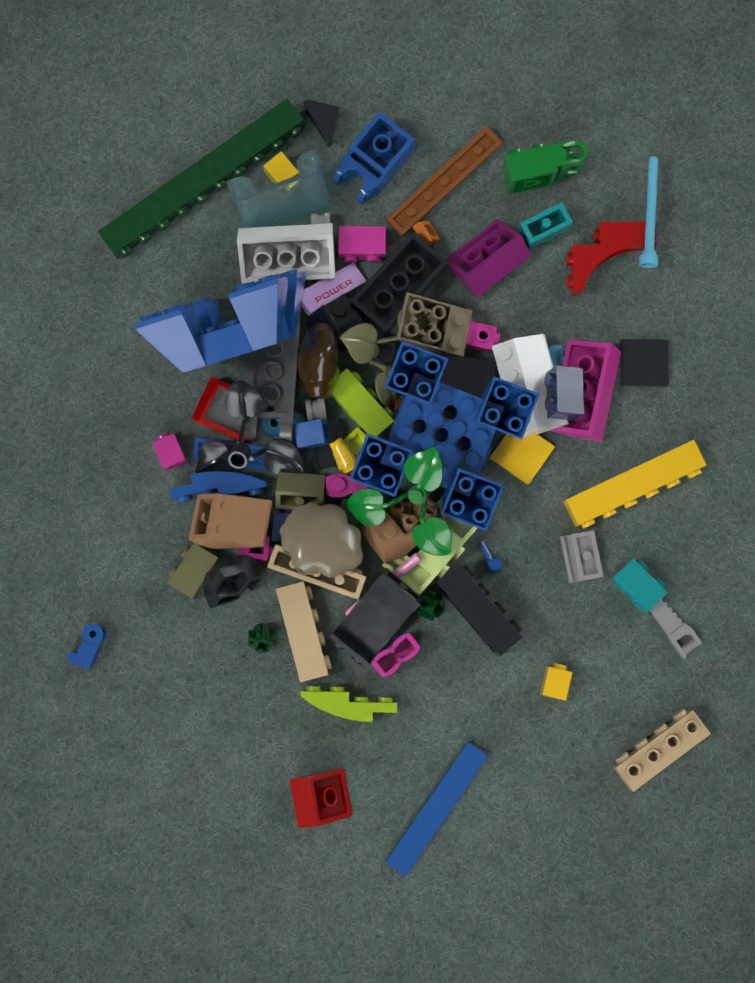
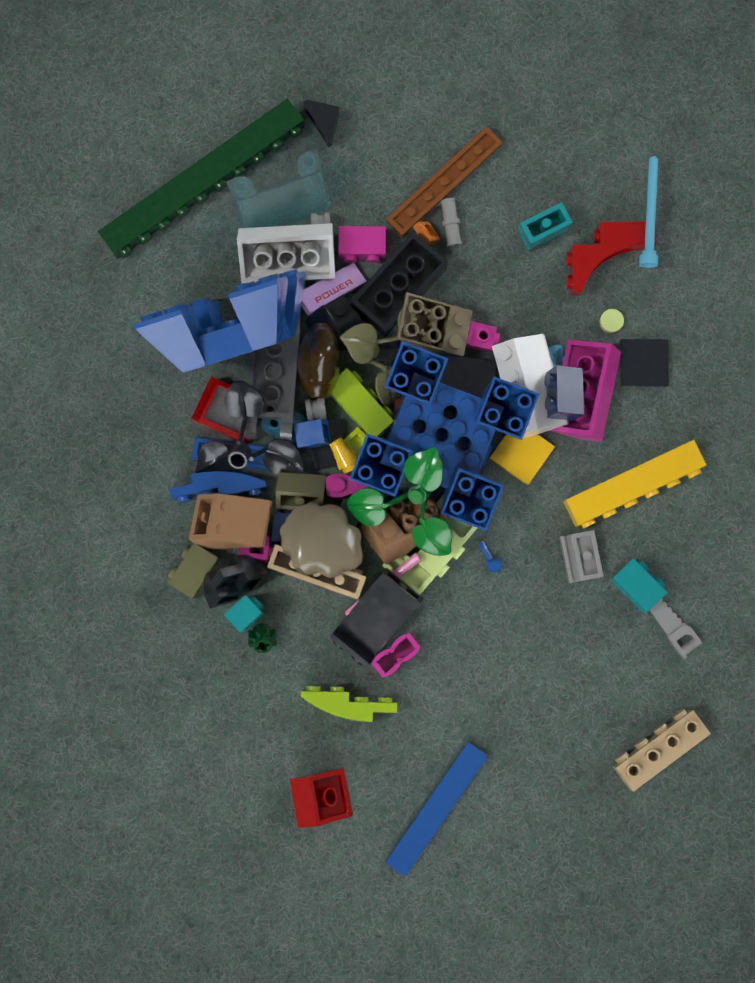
blue leg [66,624,106,670] -> none
dark pink brick [152,432,188,471] -> none
yellow brick [263,151,300,193] -> none
tan brick [276,581,332,682] -> none
blue brick [333,111,417,205] -> none
dark green gear [417,589,445,621] -> none
black brick [435,563,522,656] -> none
magenta slope [445,219,532,298] -> none
green brick [502,141,588,195] -> none
yellow brick [540,663,572,701] -> none
none -> teal brick [224,595,265,633]
none -> light grey pin [440,198,462,247]
none -> yellowish green tile [599,309,624,333]

